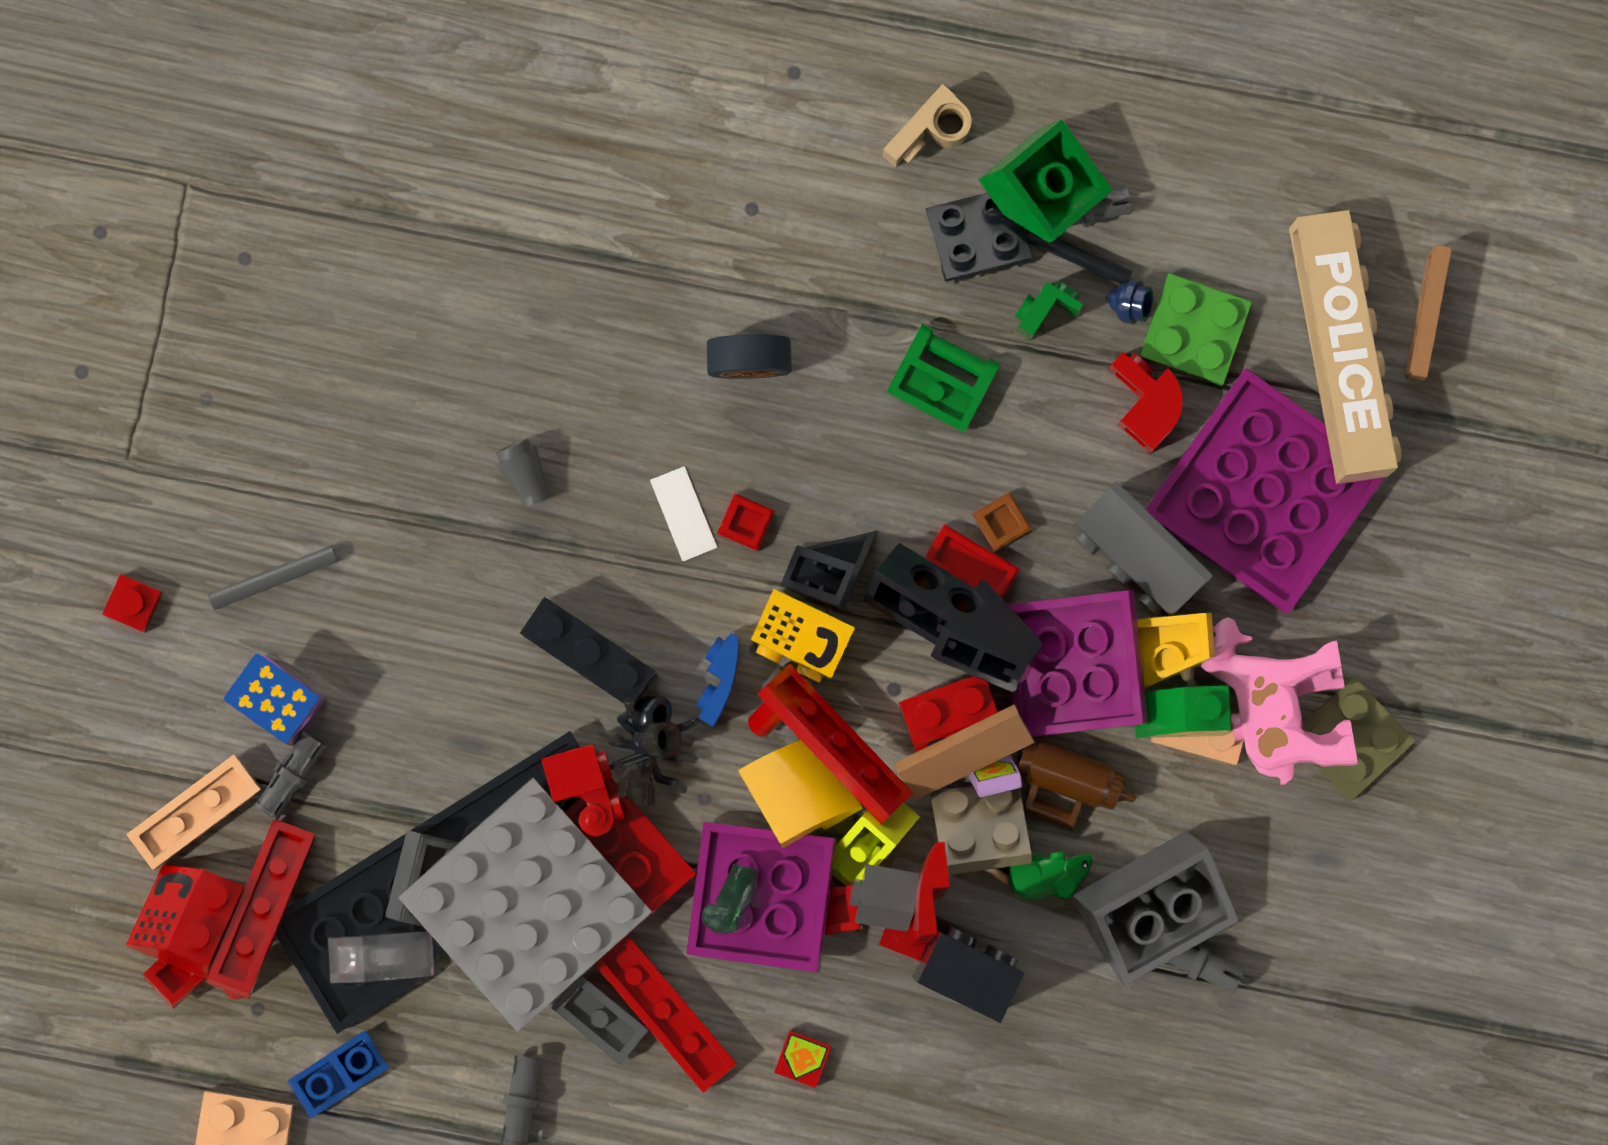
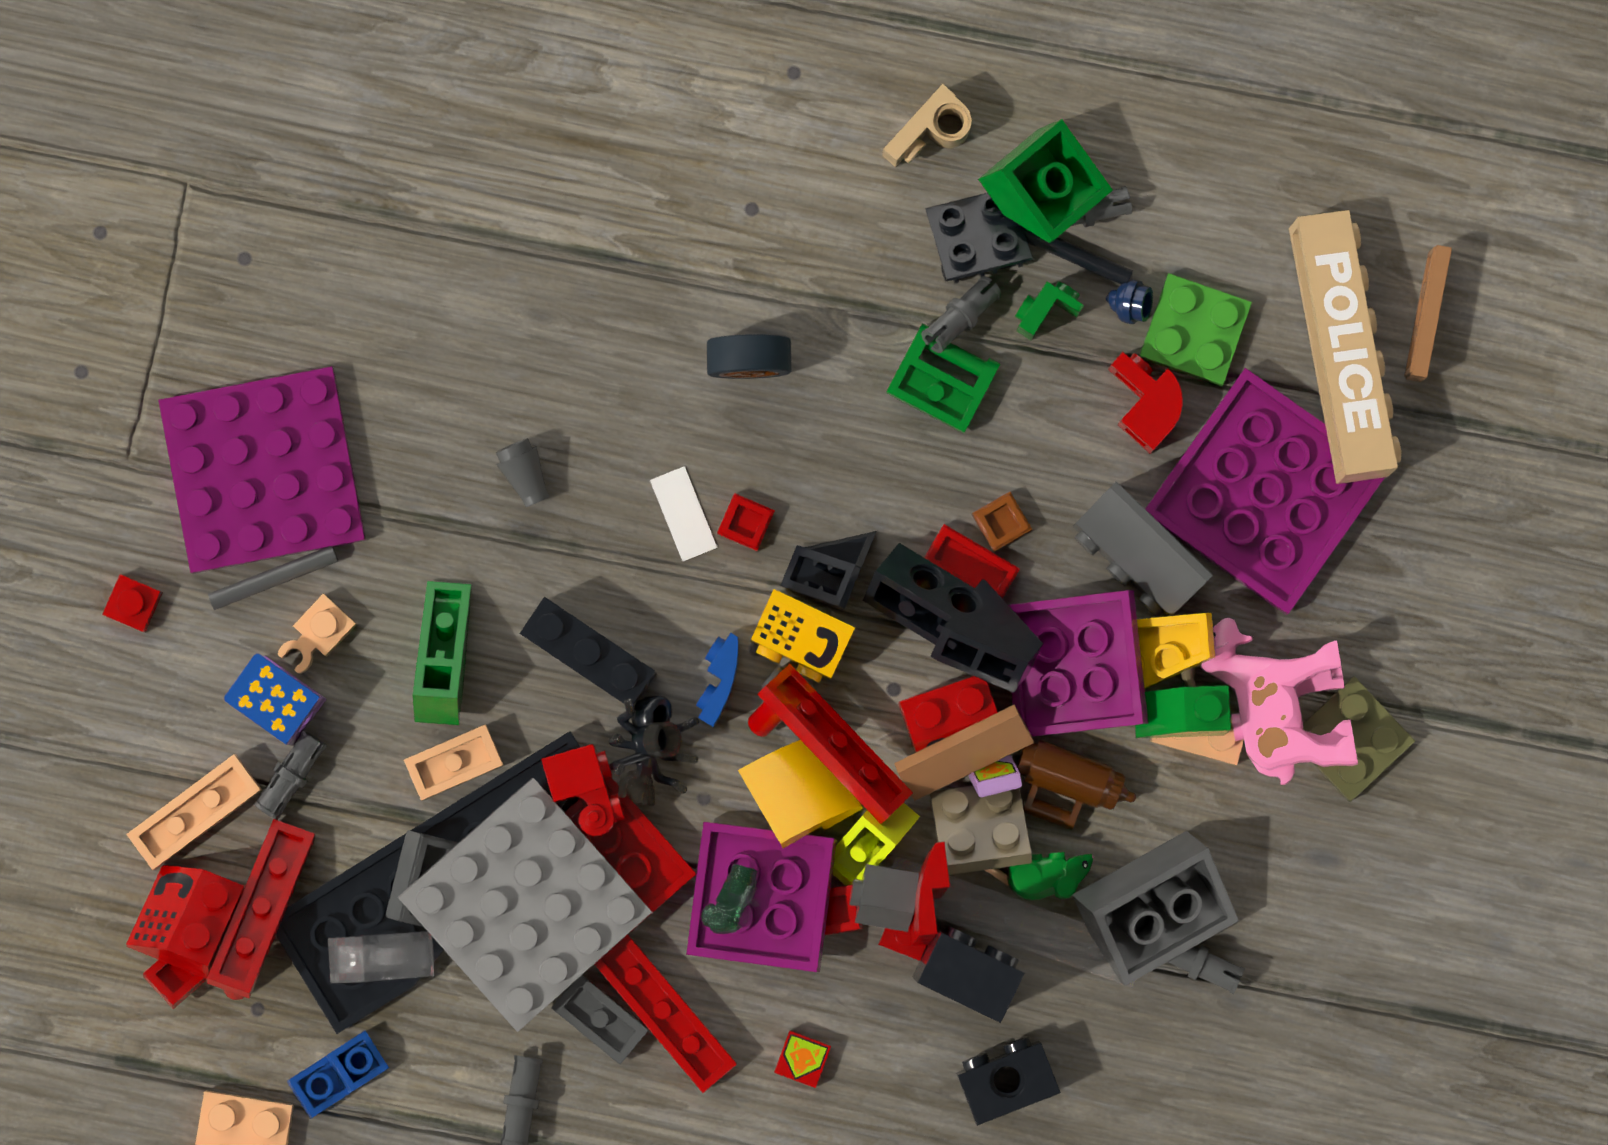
none -> magenta plate [158,367,366,574]
none -> light nougat plate [277,594,357,674]
none -> light nougat plate [404,724,504,801]
none -> green slope [412,581,472,725]
none -> dark grey pin [921,276,1002,353]
none -> black brick [956,1036,1061,1126]

